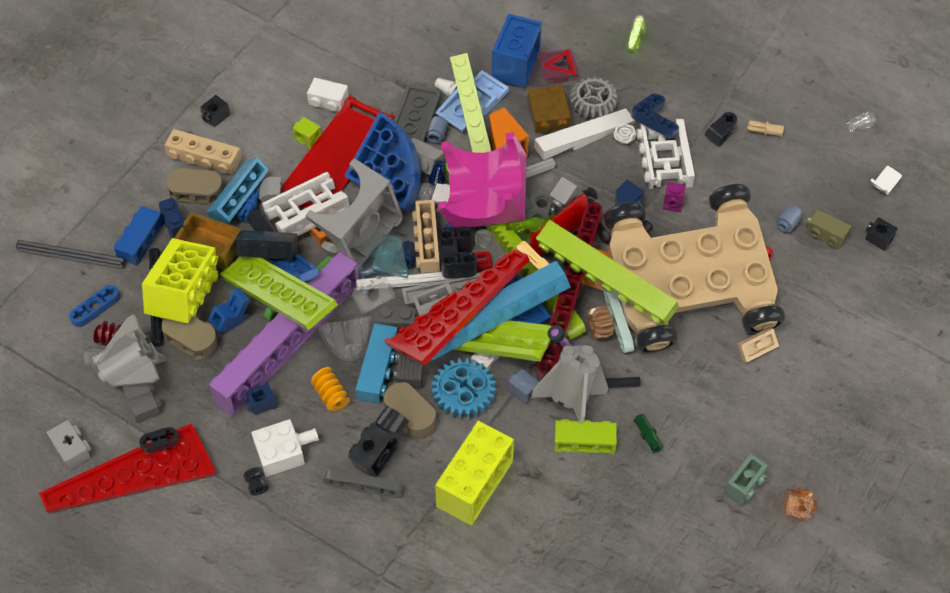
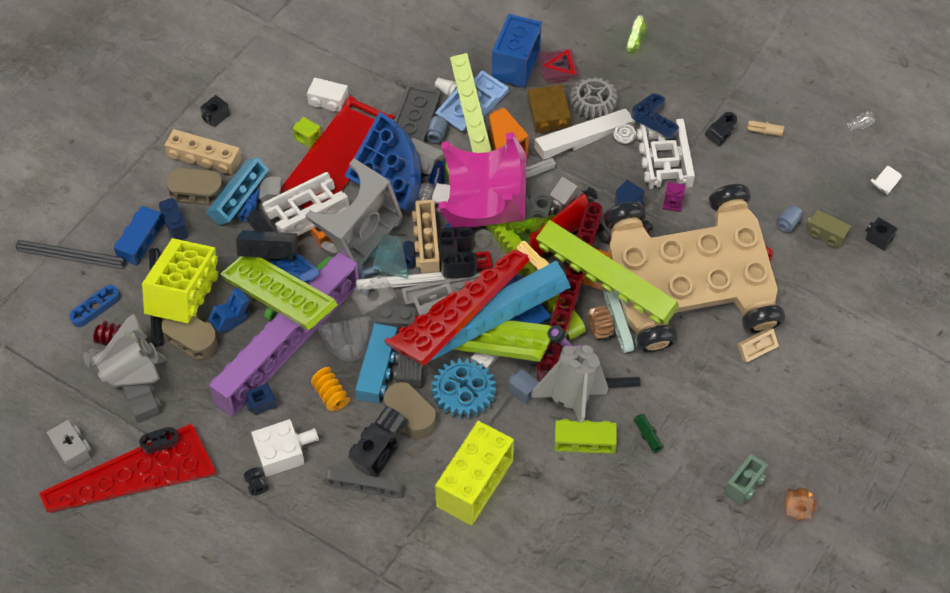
pearl gold piece [174,212,242,270] -> none

